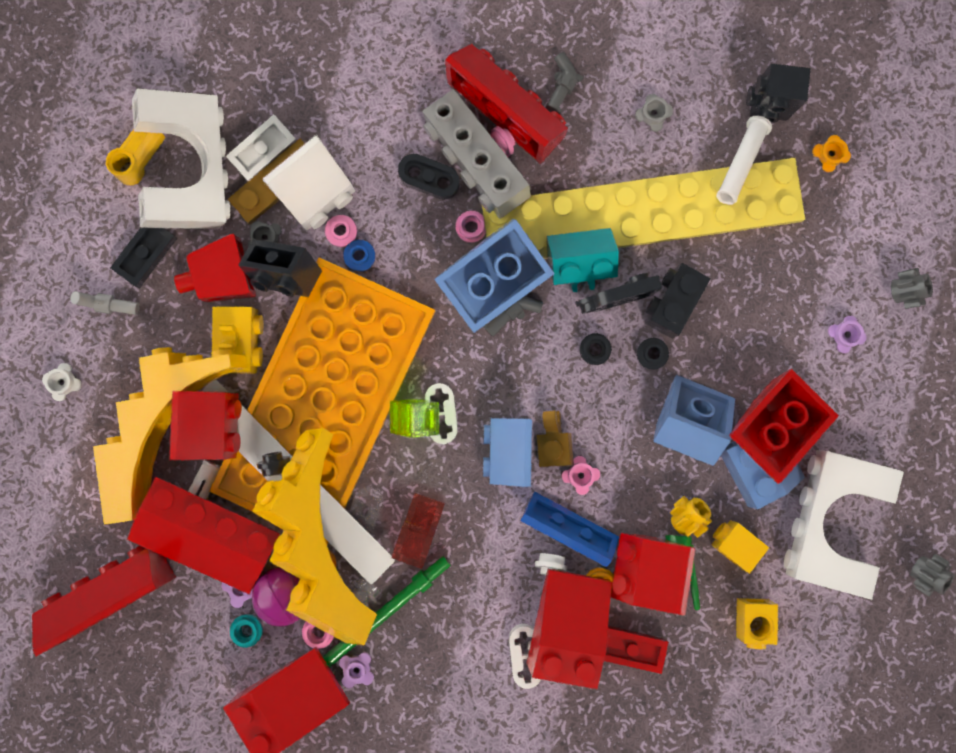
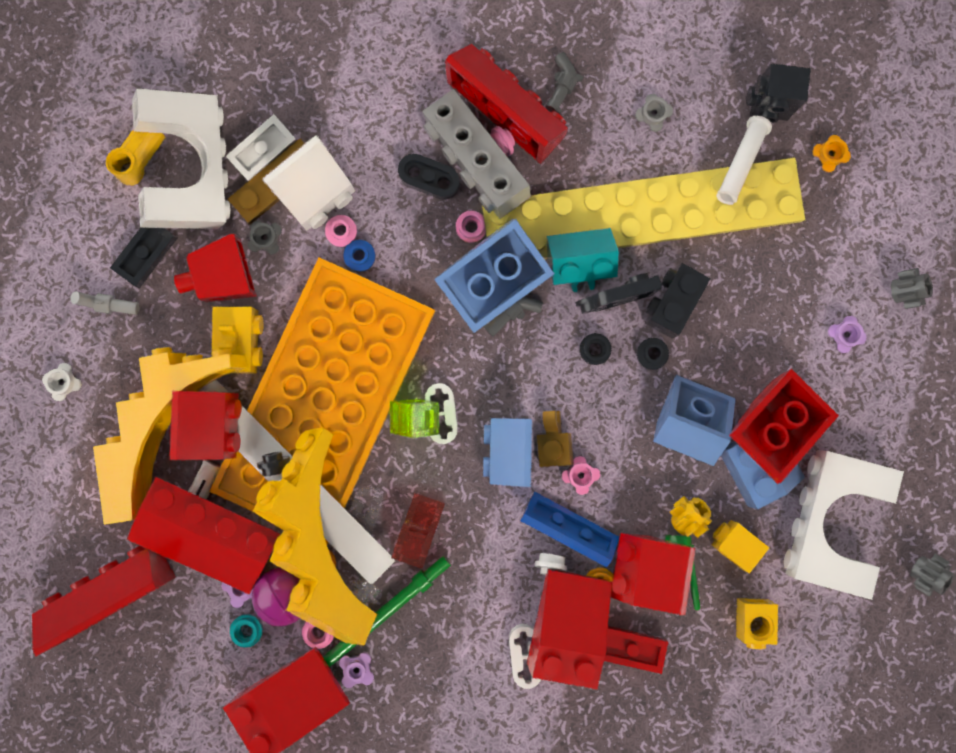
black brick [238,239,322,297] -> none

